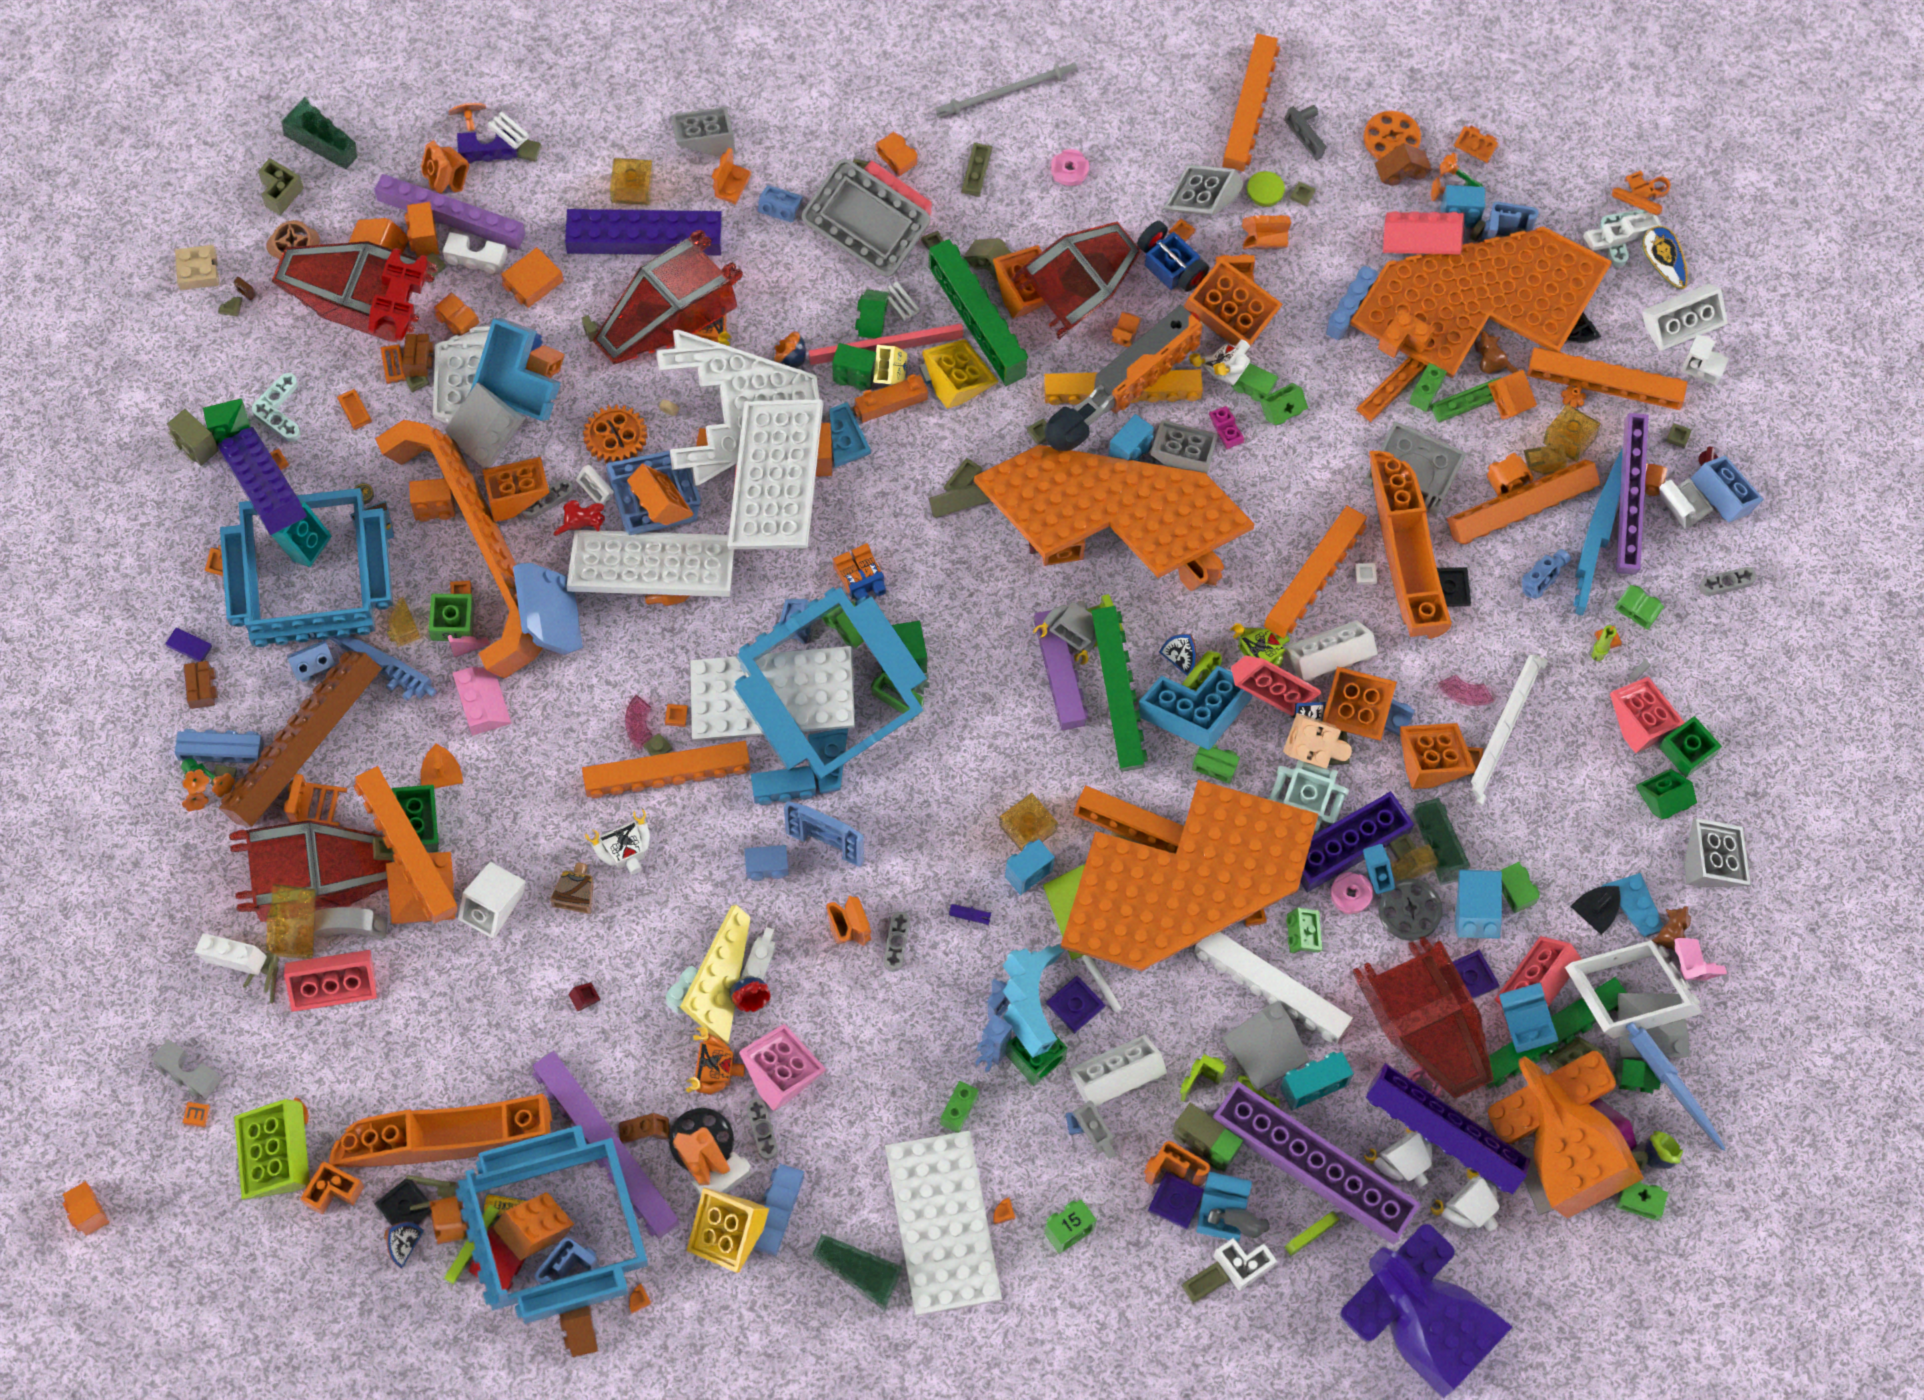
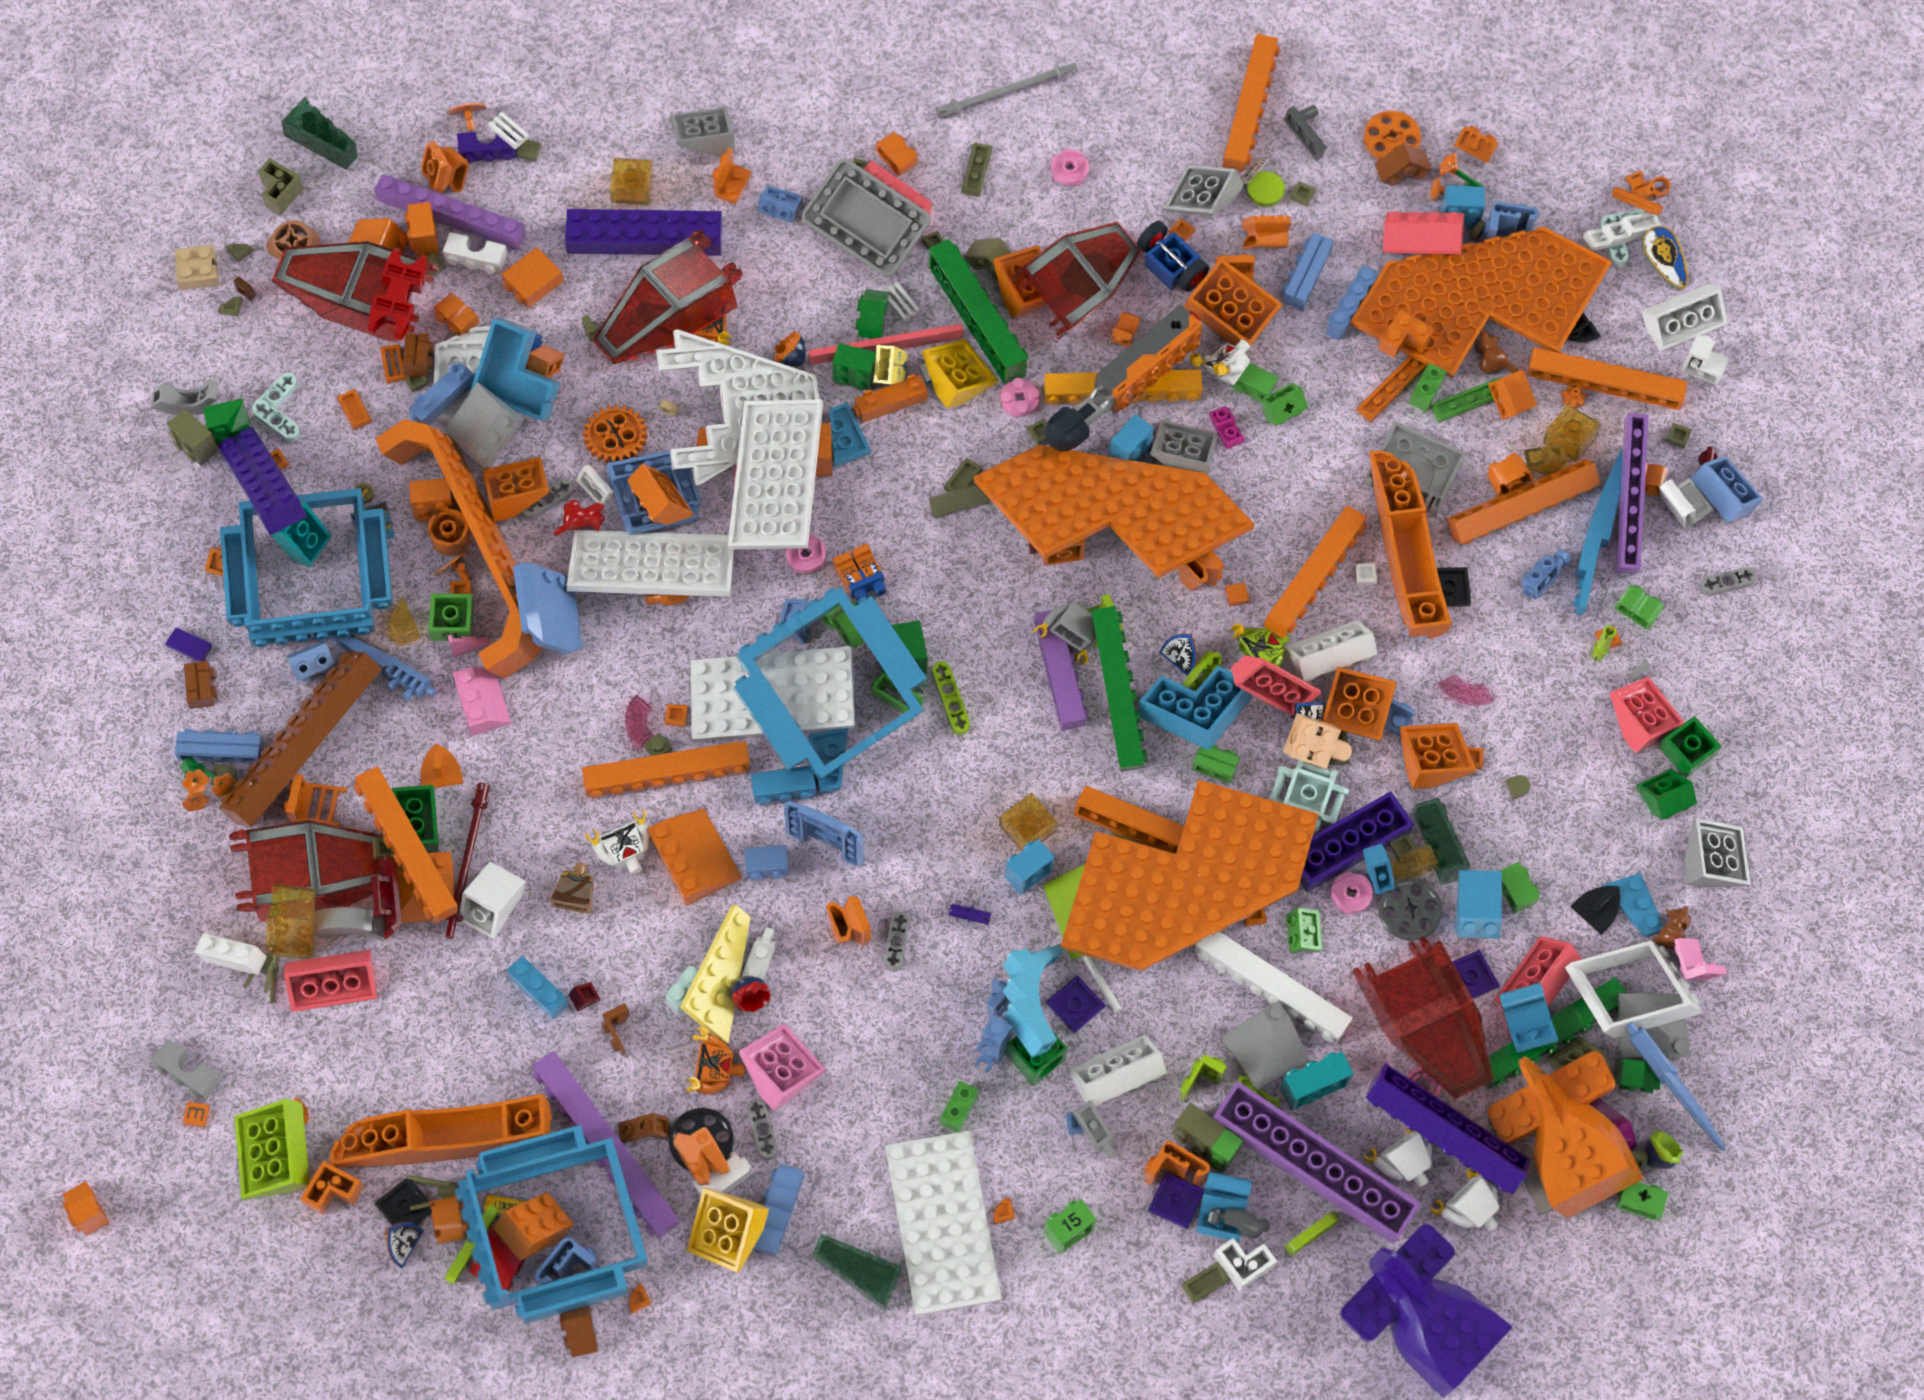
white piece [1471,655,1548,806] -> none
none -> light grey arch [151,380,219,415]
none -> olive tile [226,243,254,262]
none -> dark red piece [370,855,402,940]
none -> medium blue brick [408,362,475,425]
none -> orange brick [428,509,471,556]
none -> orange shield [435,549,470,581]
none -> dark red bar [445,782,490,939]
none -> dark azure brick [507,956,568,1020]
none -> dark orange bracket [601,1003,630,1056]
none -> orange slope [647,808,742,906]
none -> bright pink plate [786,534,826,574]
none -> lime beam [932,661,970,735]
none -> bright pink plate [1001,378,1040,417]
none -> orange tile [1225,582,1249,607]
none -> white sticker [1240,158,1269,184]
none -> medium blue brick [1280,233,1334,310]
none -> olive tile [1505,775,1530,799]

